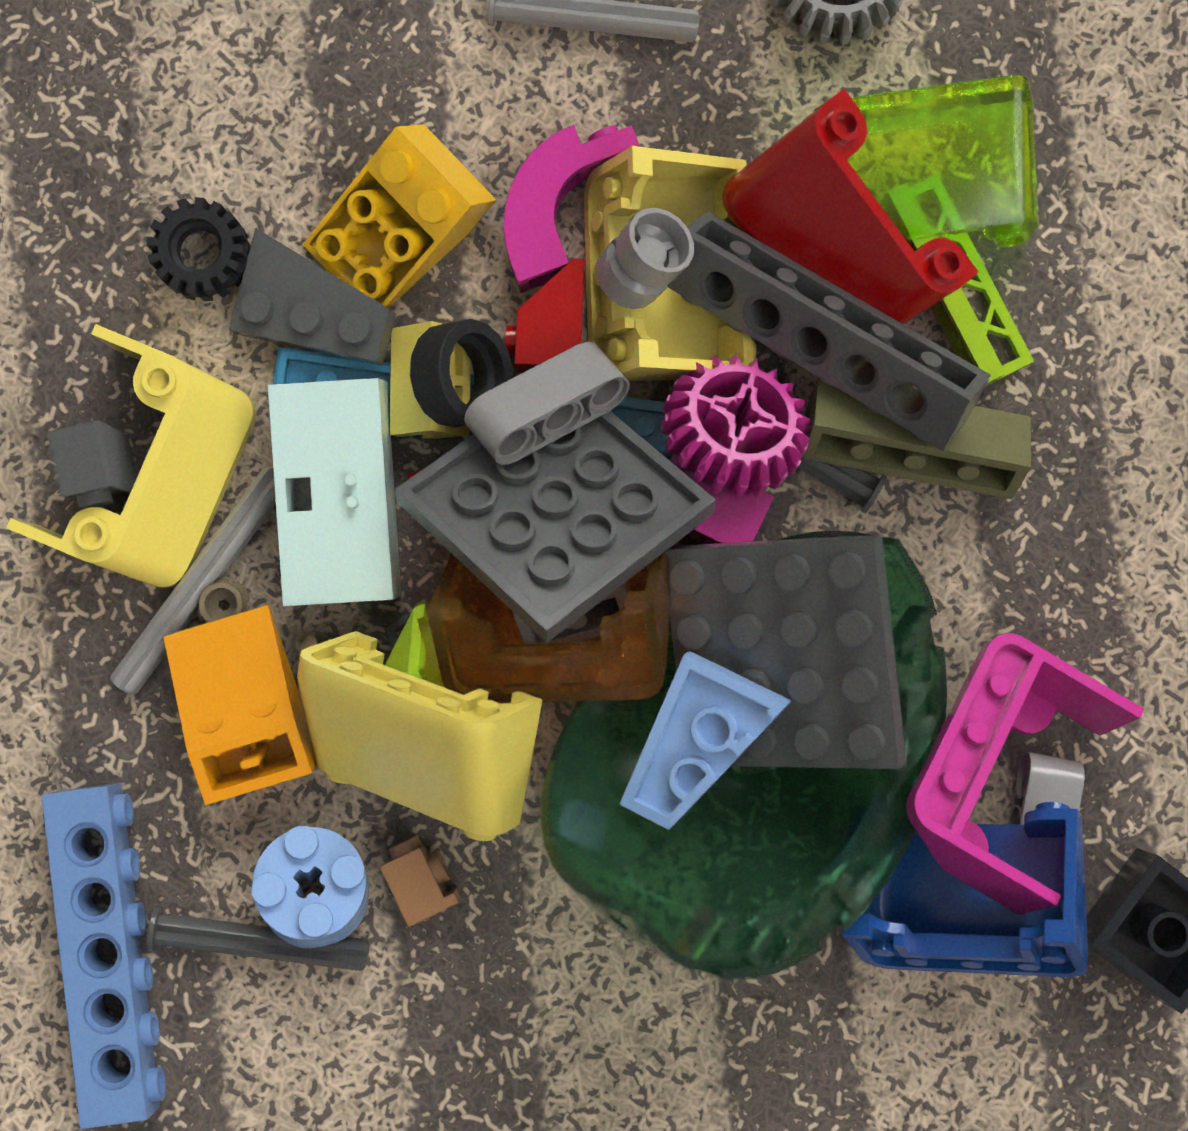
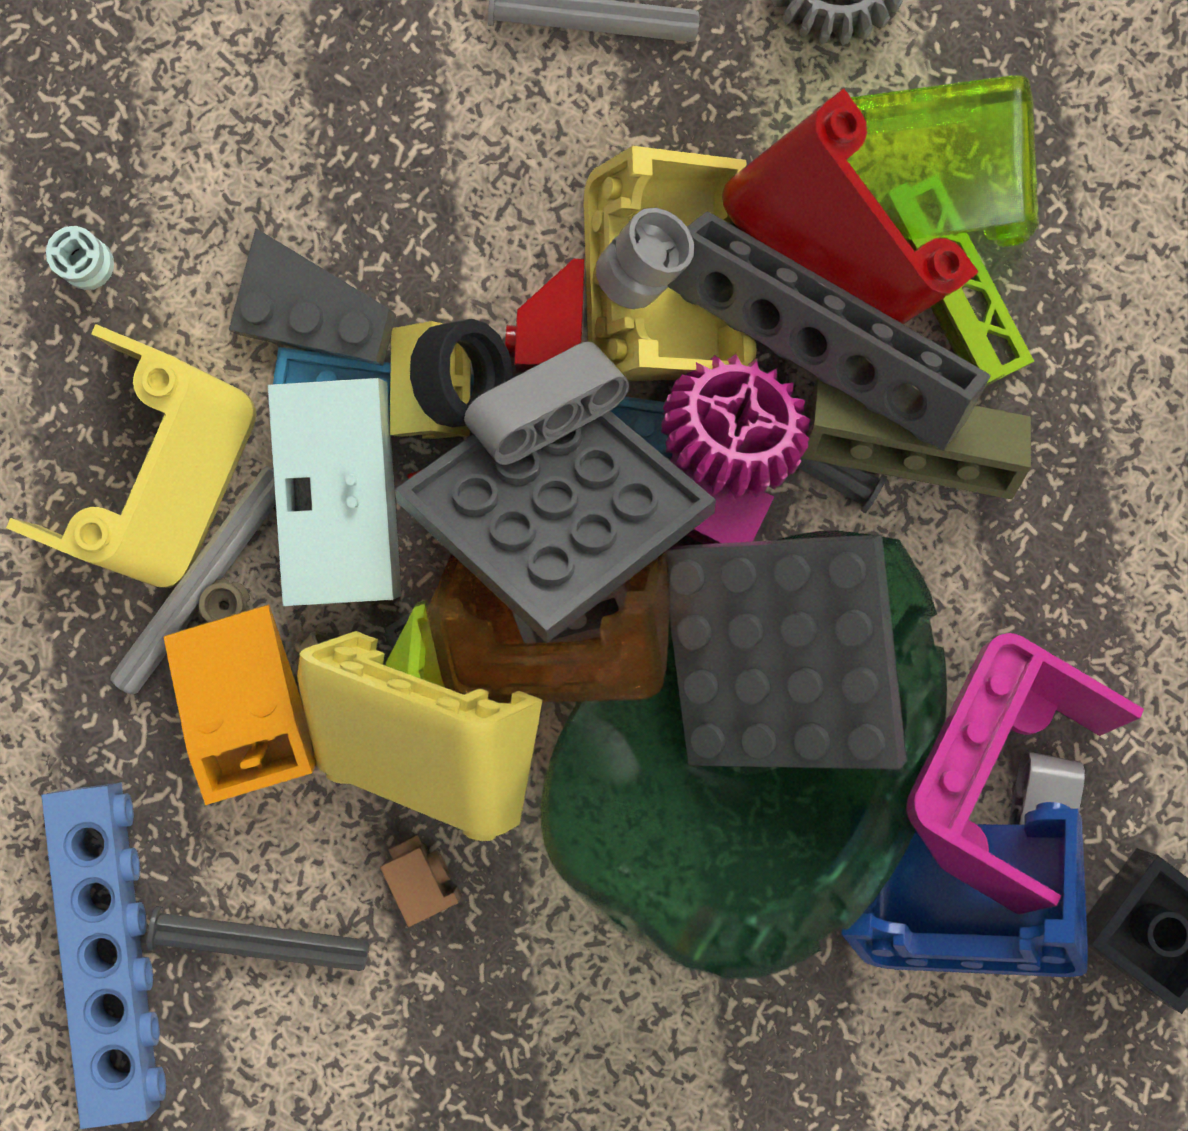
dark grey brick [45,420,137,512] -> none
black tyre [146,197,251,302] -> none
light blue brick [252,826,369,948] -> none
yellow slope [302,124,497,308] -> none
dark pink arch [504,124,640,293] -> none
light blue wing [619,651,792,830] -> none
none -> light aqua wheel [46,226,114,290]

